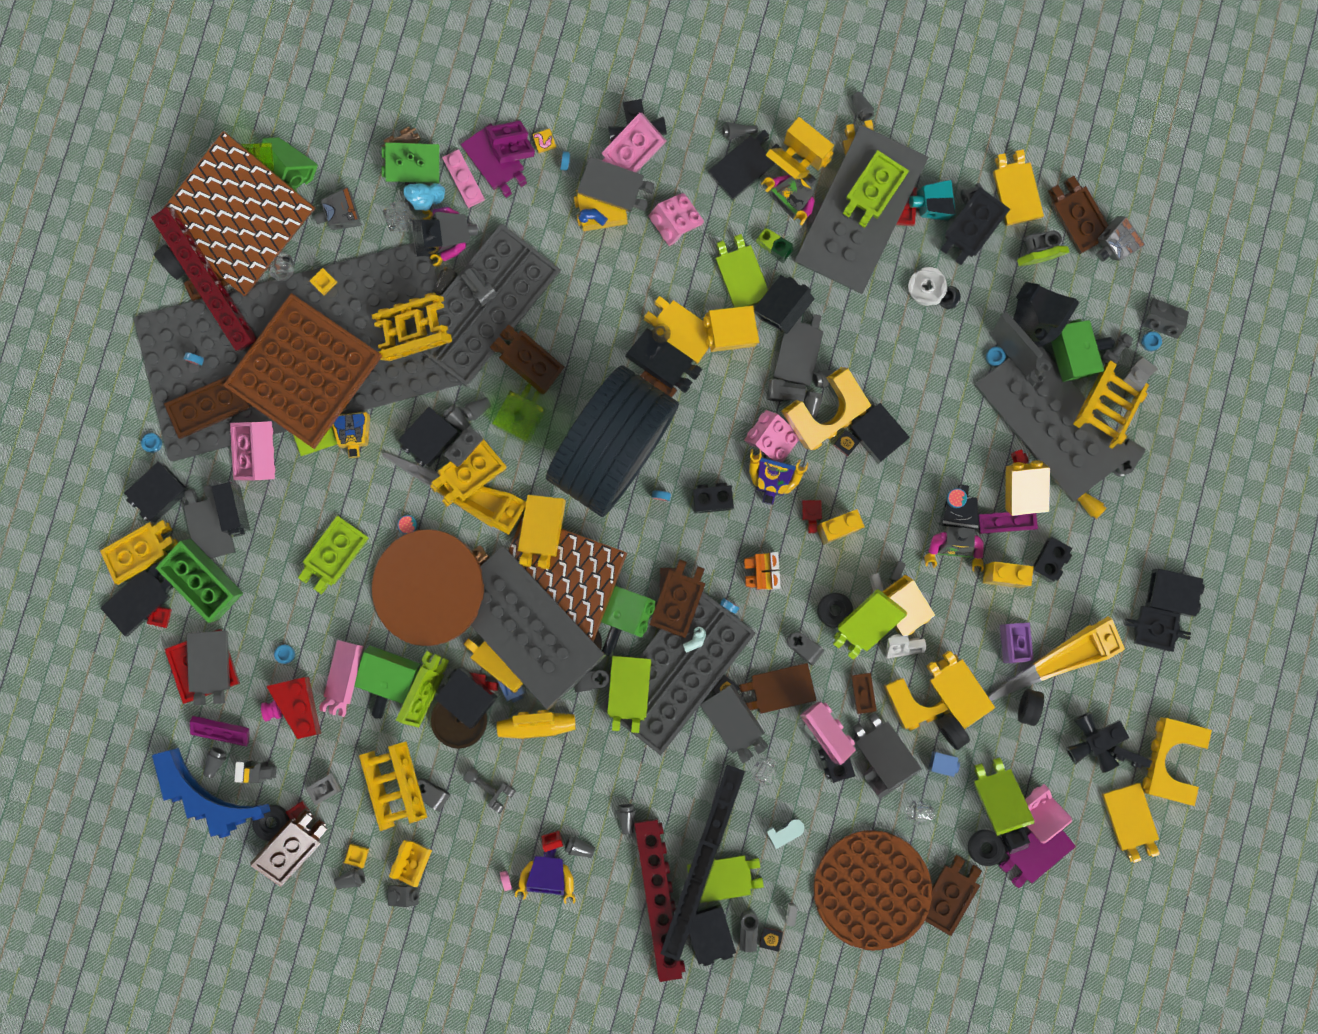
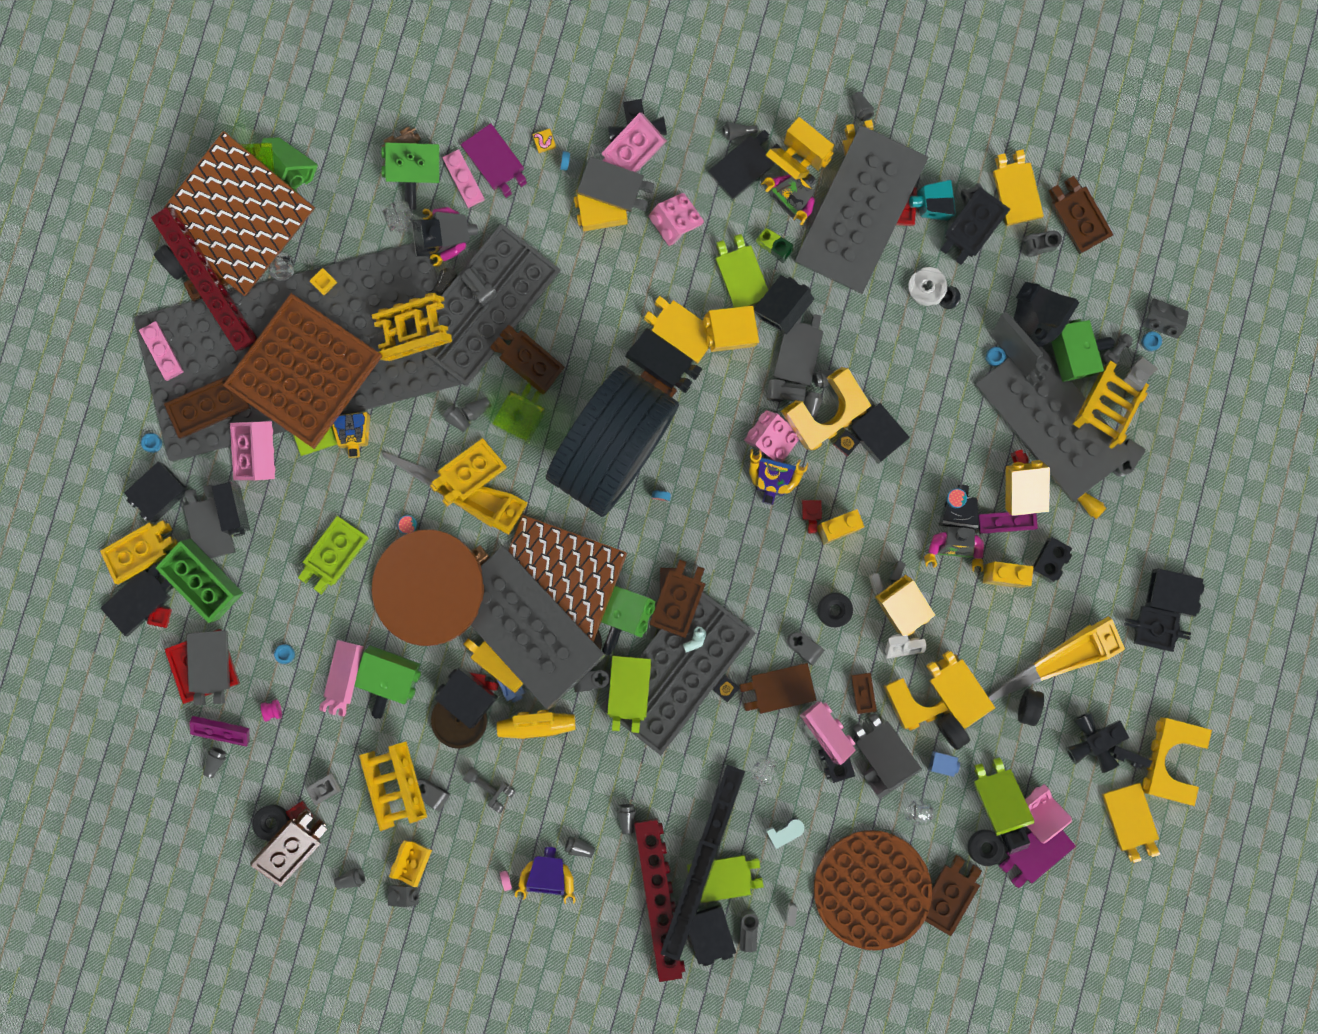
blue arch [152,748,270,838] -> none
dark azure tile [183,352,204,366] -> none
dark grey hips [234,760,277,783] -> none
red wedge [266,677,321,739] -> none
dark grey torso [314,187,362,230] -> none
yellow tile [344,843,369,868] -> none
lime tile [396,651,449,728] -> none
black brick [398,406,459,468] -> none
medium azure hair [404,183,445,211] -> none
dark grey bracket [444,426,483,467] -> none
magenta slope [486,120,535,164] -> none
yellow tile [518,495,566,569] -> none
red tile [541,830,563,852] -> none
blue arm [578,209,608,226] -> none
clear smoke cone [652,324,671,343] -> none
black brick [693,483,734,514] -> none
dark grey tile [700,684,768,764] -> none
dark azure tile [720,598,740,614] -> none
orange hips [744,552,780,590] -> none
black tile [759,927,783,952] -> none
lime tile [833,589,907,660] -> none
lime tile [843,150,909,228] -> none
medium lavender slope [1000,623,1034,663] -> none
lime tile [1017,246,1070,266] -> none
torso [1096,216,1145,262] -> none
none -> bright pink plate [139,321,184,381]

